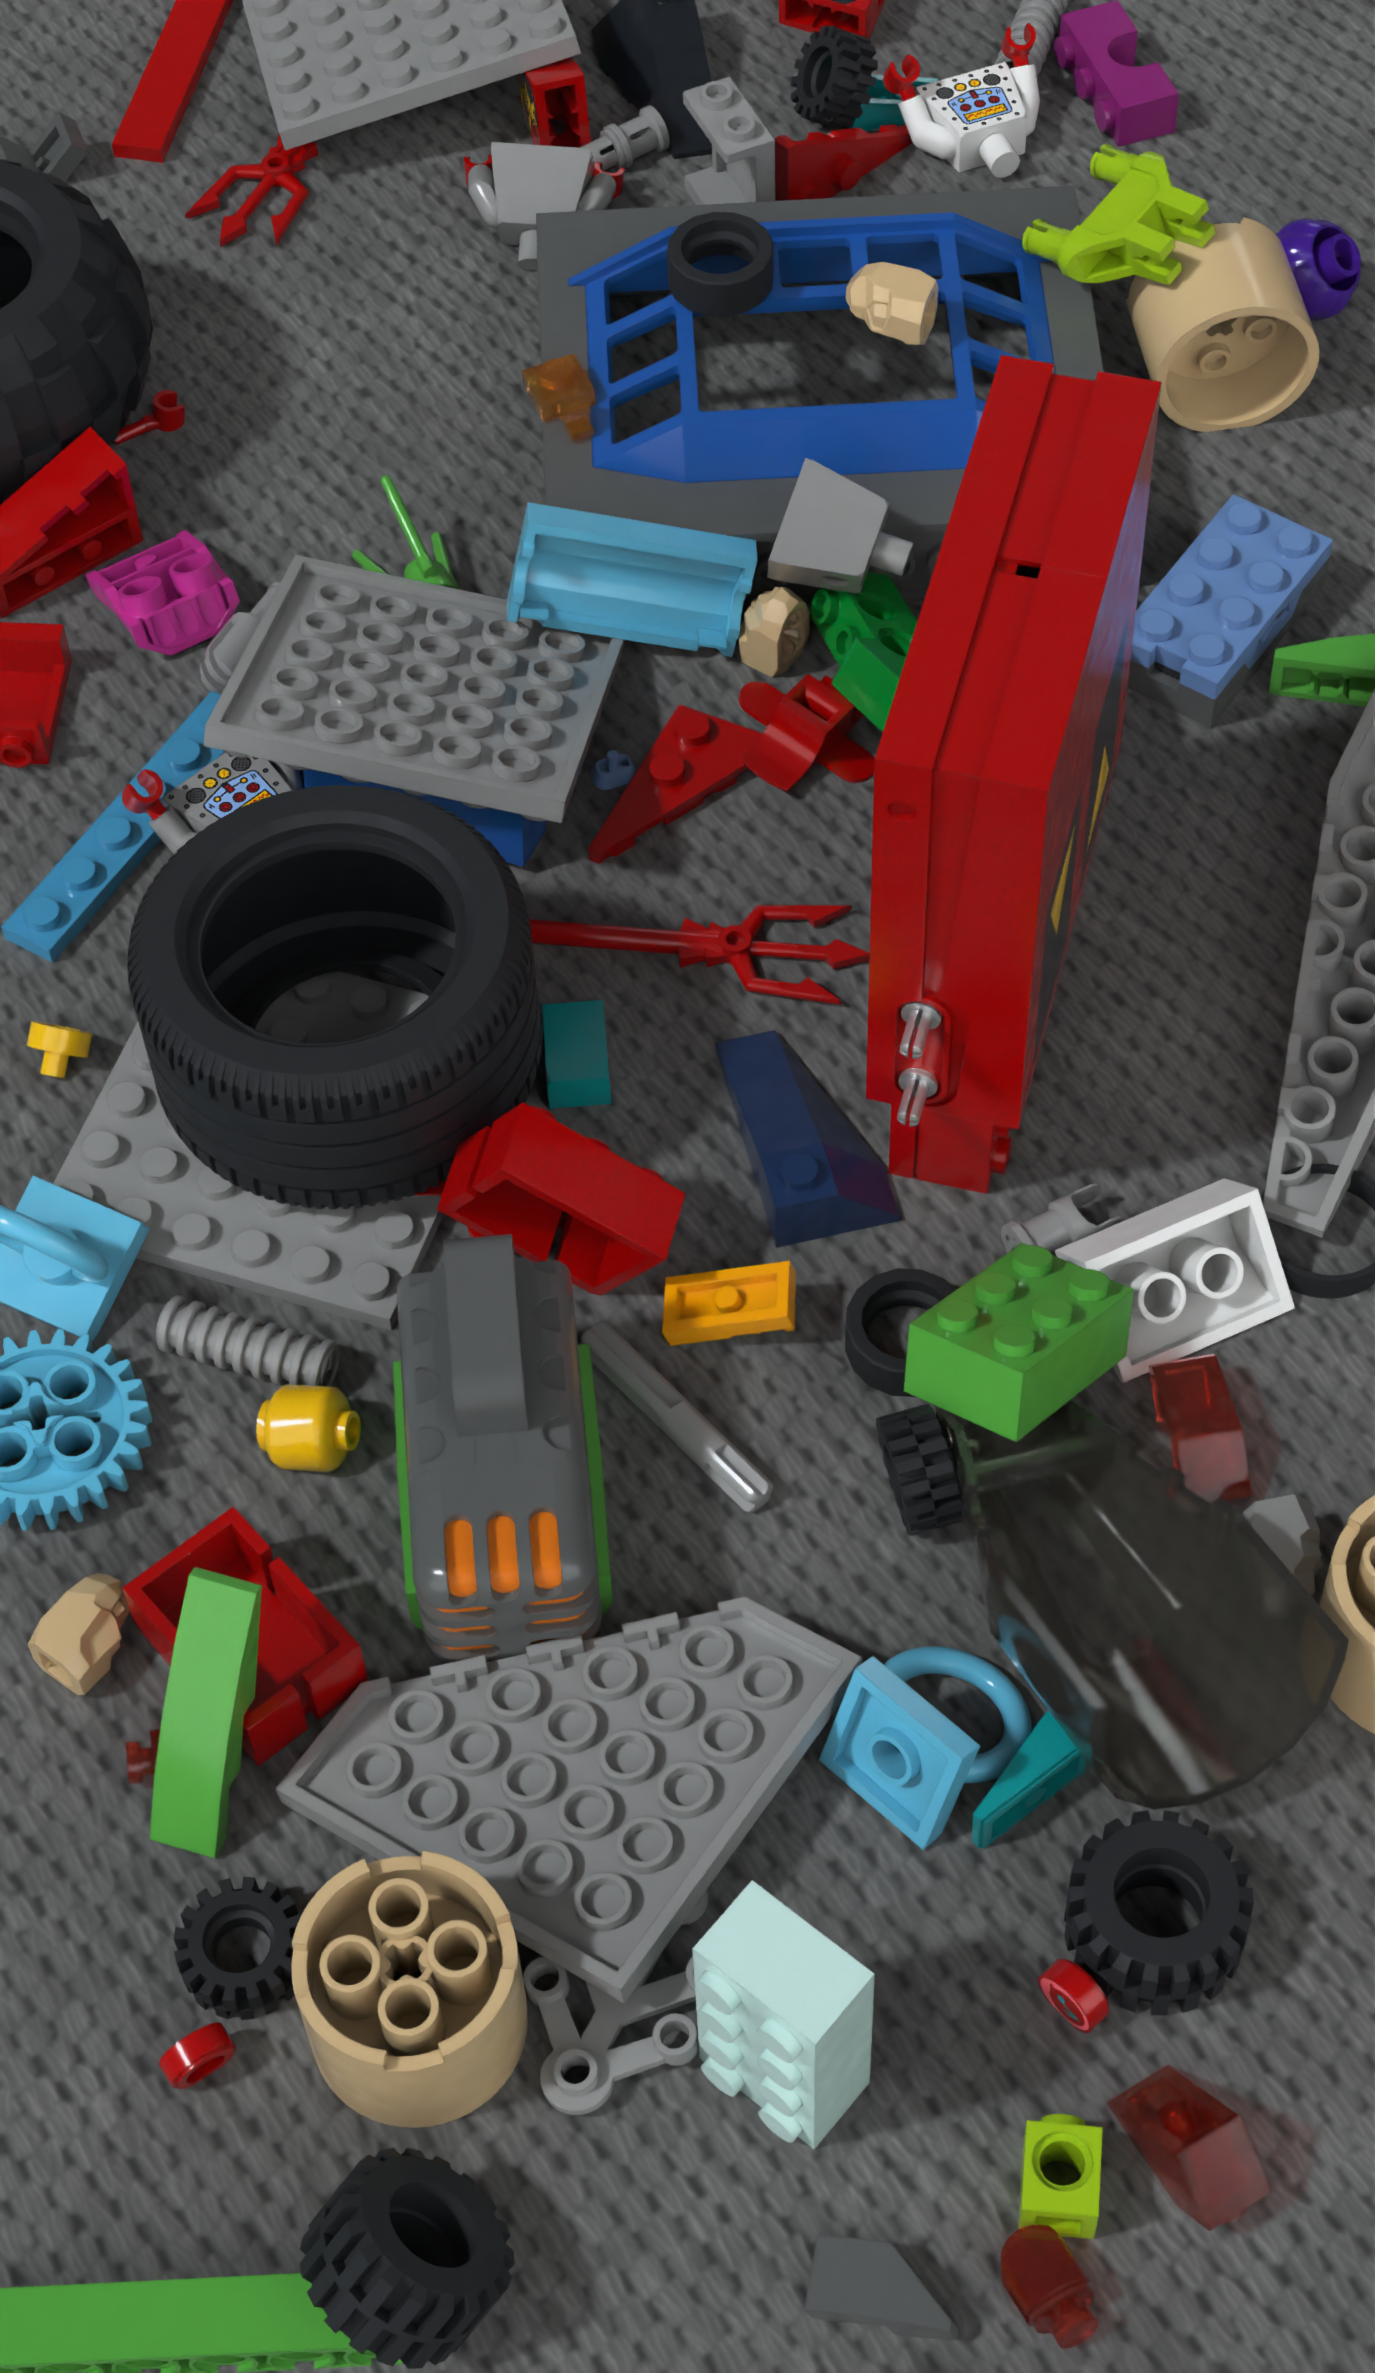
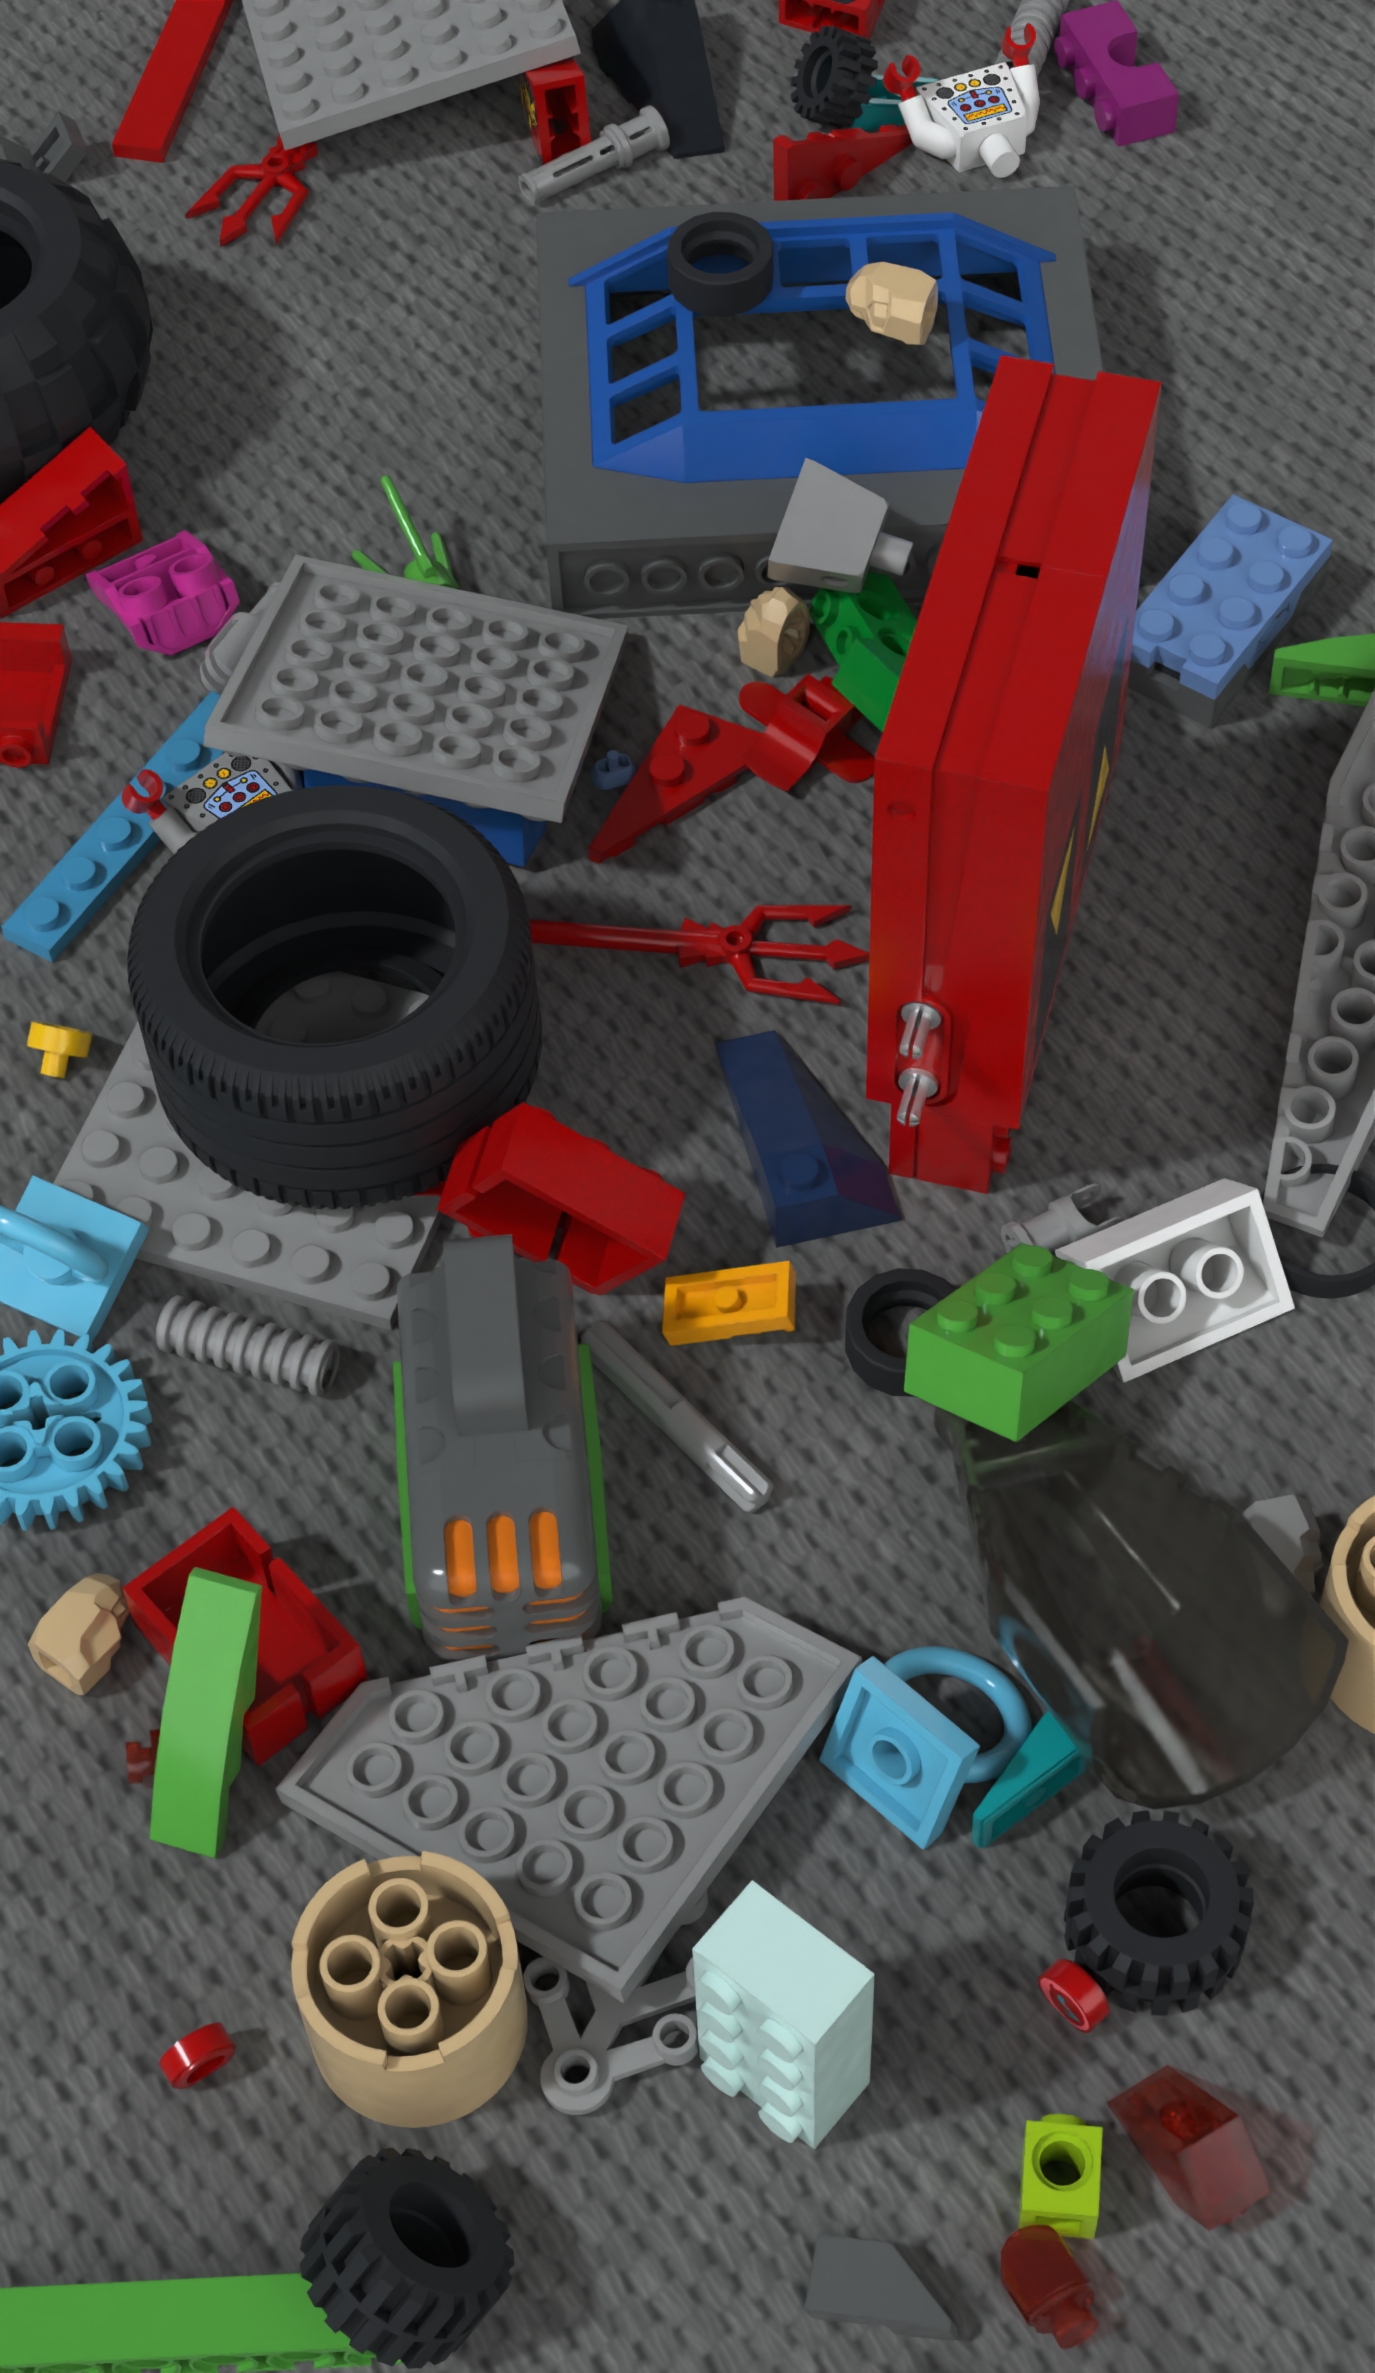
red hand [114,390,185,445] -> none
black tyre [173,1877,301,2020] -> none
yellow head [256,1384,361,1472] -> none
light grey torso [464,142,625,270] -> none
medium azure gear [507,502,758,657] -> none
clear orange plate [521,353,596,442] -> none
teal slope [542,1000,611,1109] -> none
light grey panel [683,77,775,205] -> none
black tyre [876,1403,963,1536] -> none
lime connector [1022,144,1216,285] -> none
tan brick [1126,217,1319,432] -> none
clear red slope [1149,1354,1252,1507] -> none
dark purple plant [1276,218,1361,321] -> none

